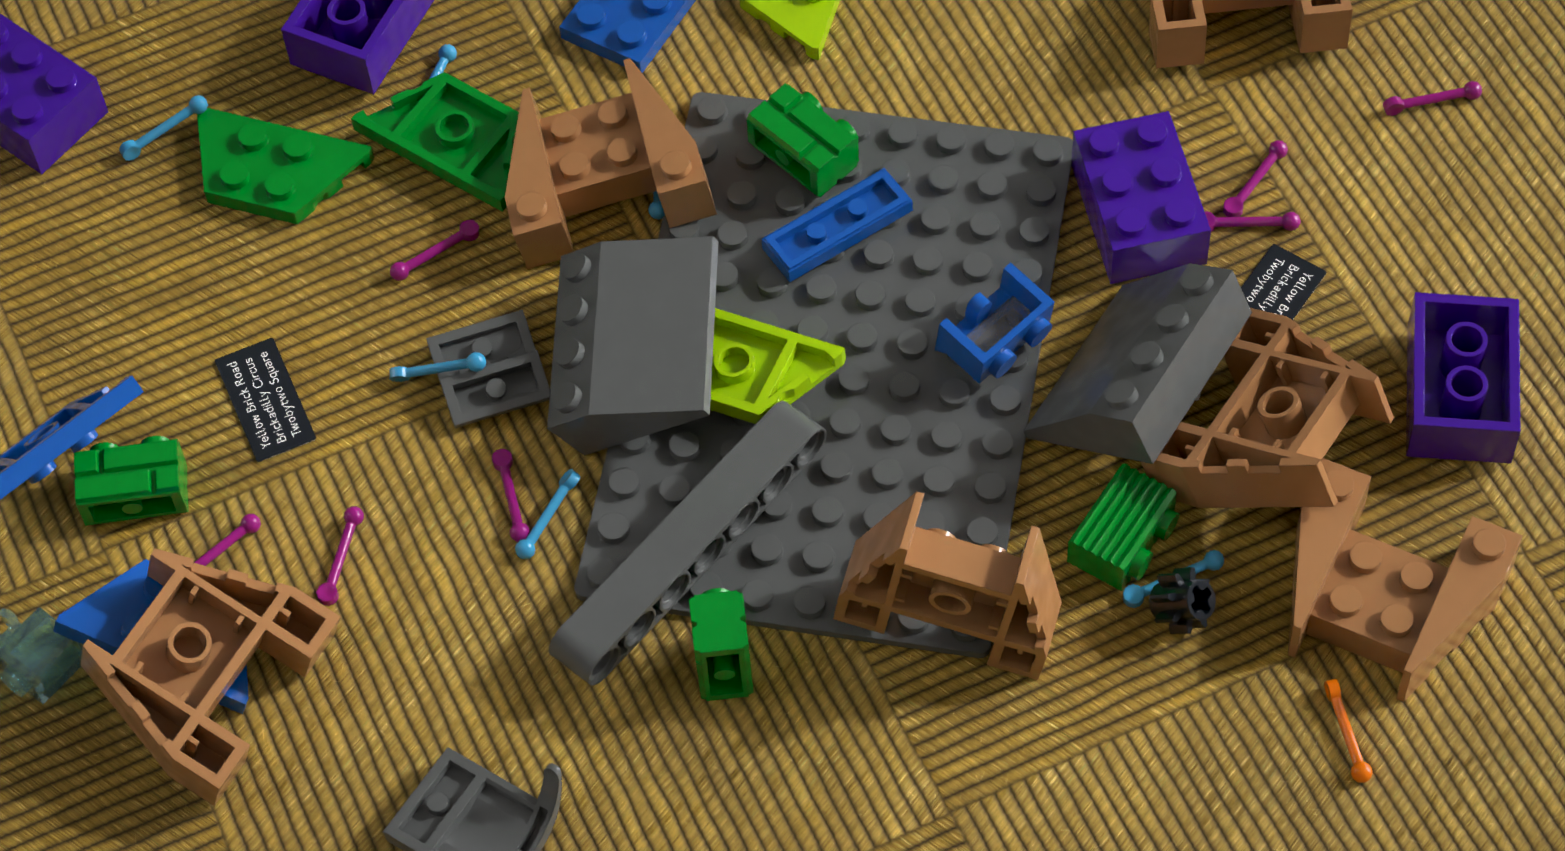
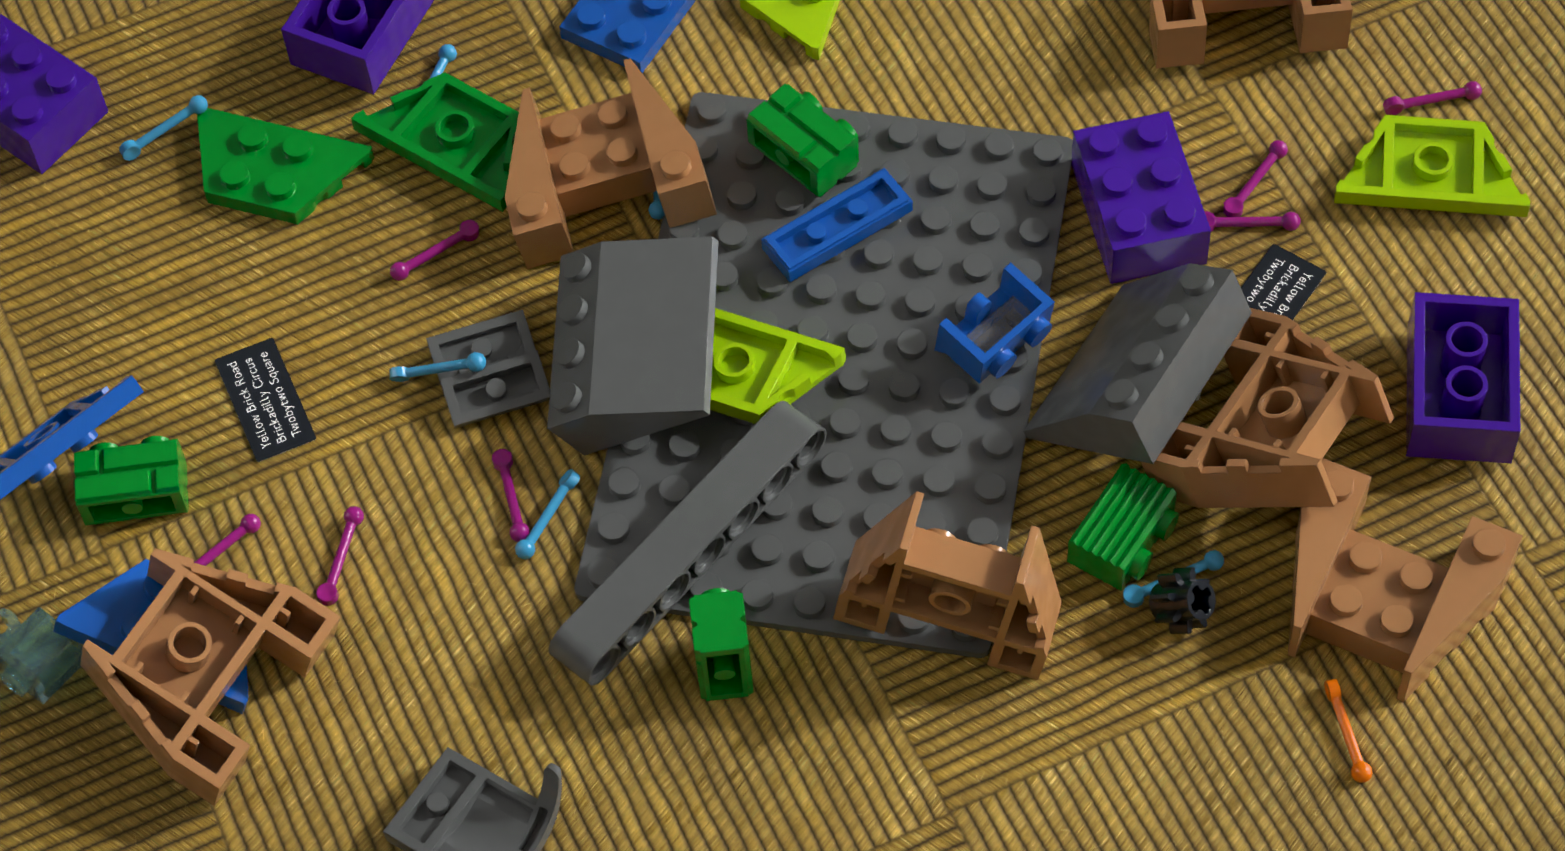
none -> lime wing [1334,115,1530,217]

